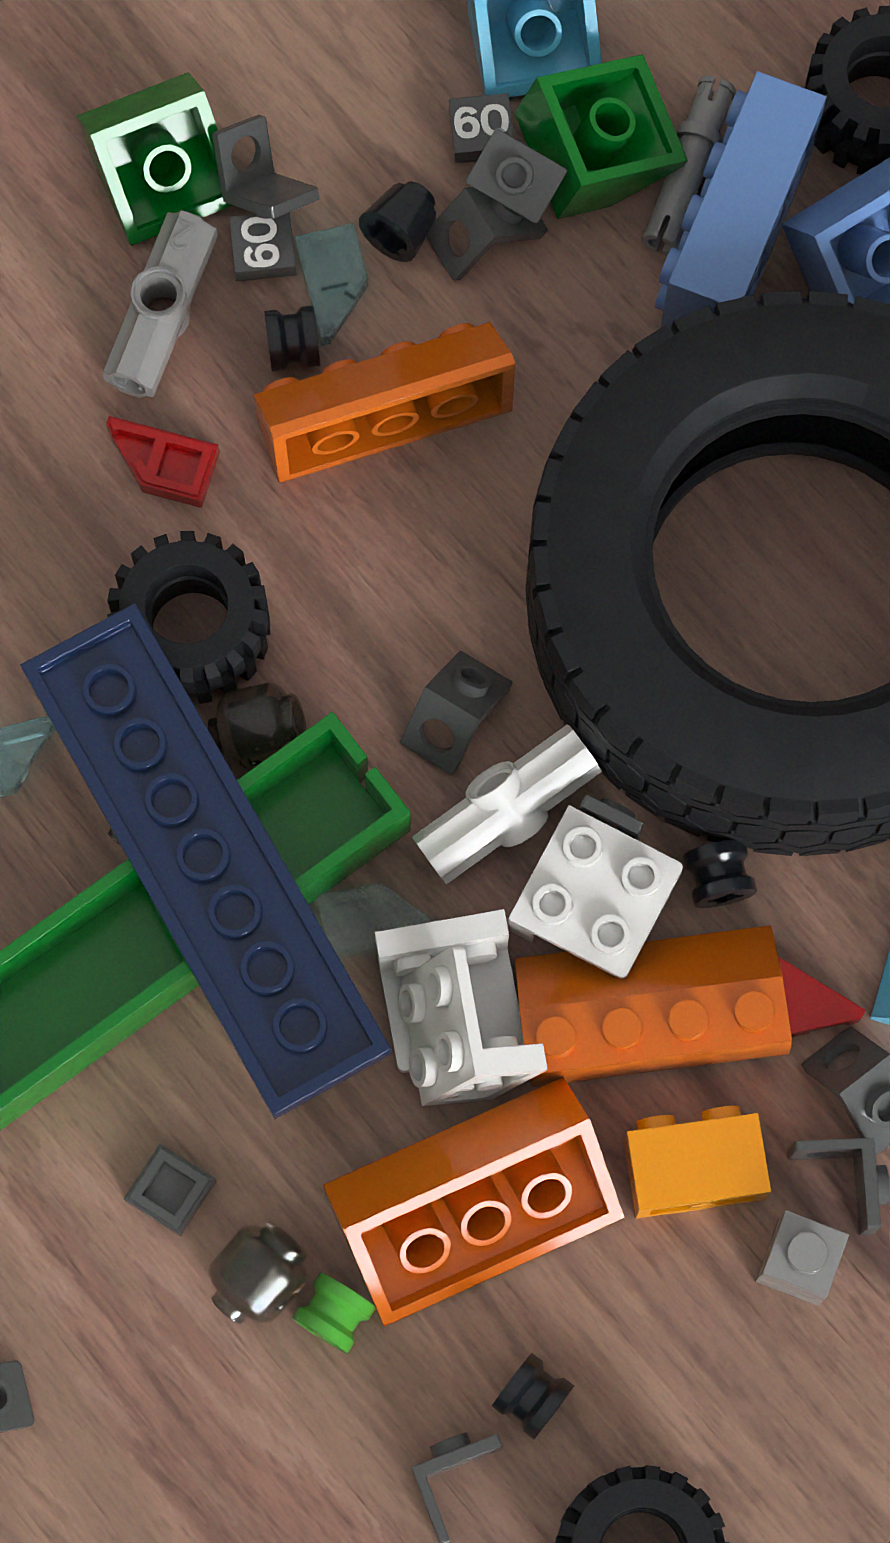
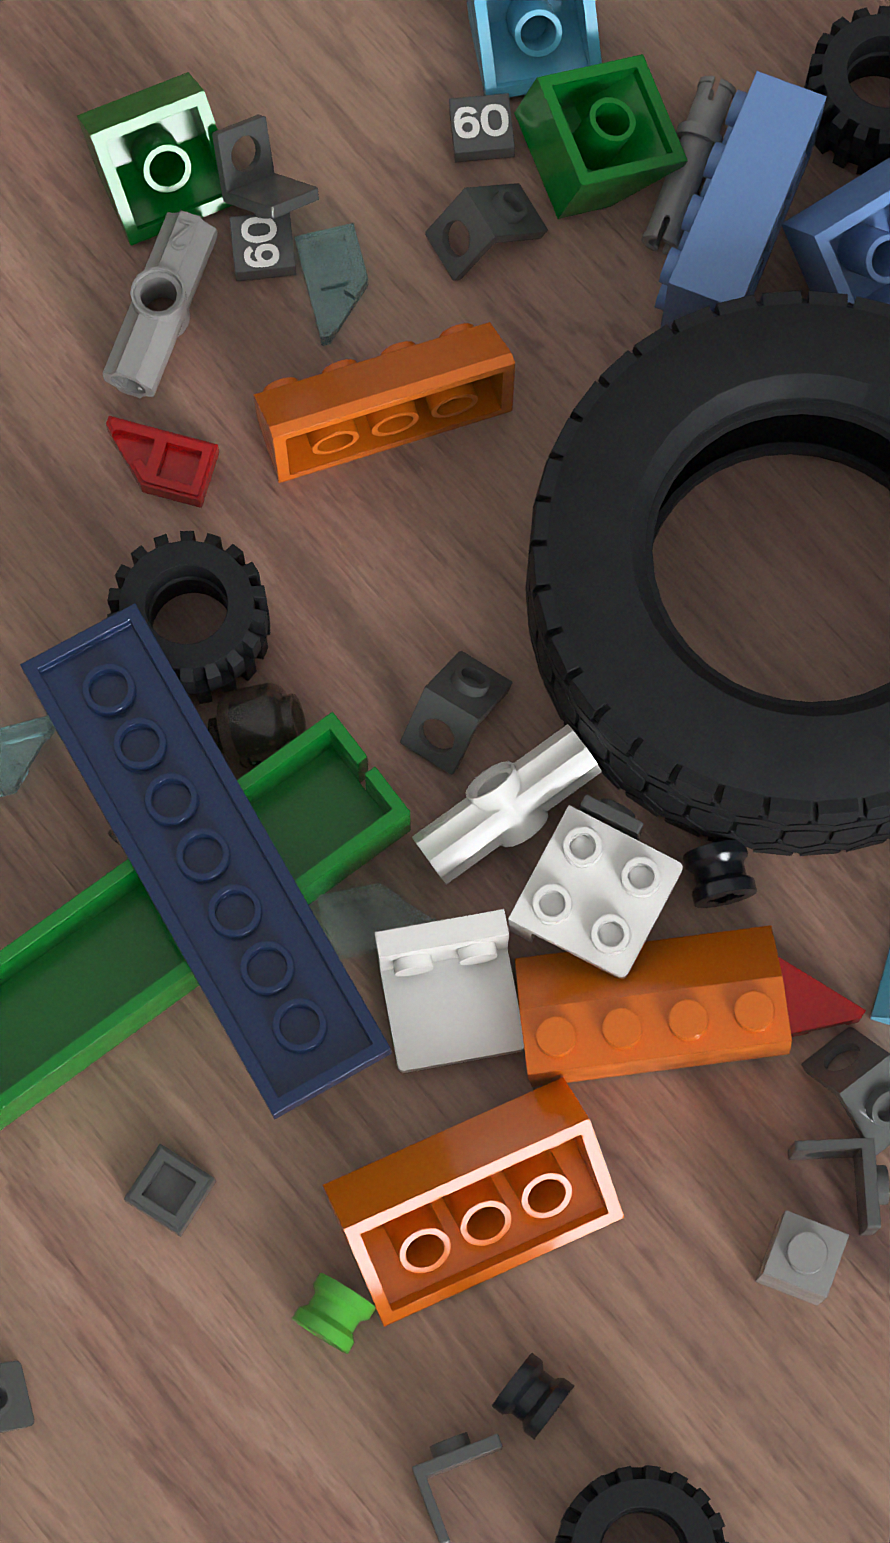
clear smoke head [208,1222,307,1324] -> none
black wheel [264,305,321,372] -> none
black hat [359,181,436,262] -> none
white bracket [398,946,548,1106] -> none
dark grey bracket [465,128,567,223] -> none
light orange brick [623,1106,771,1219] -> none

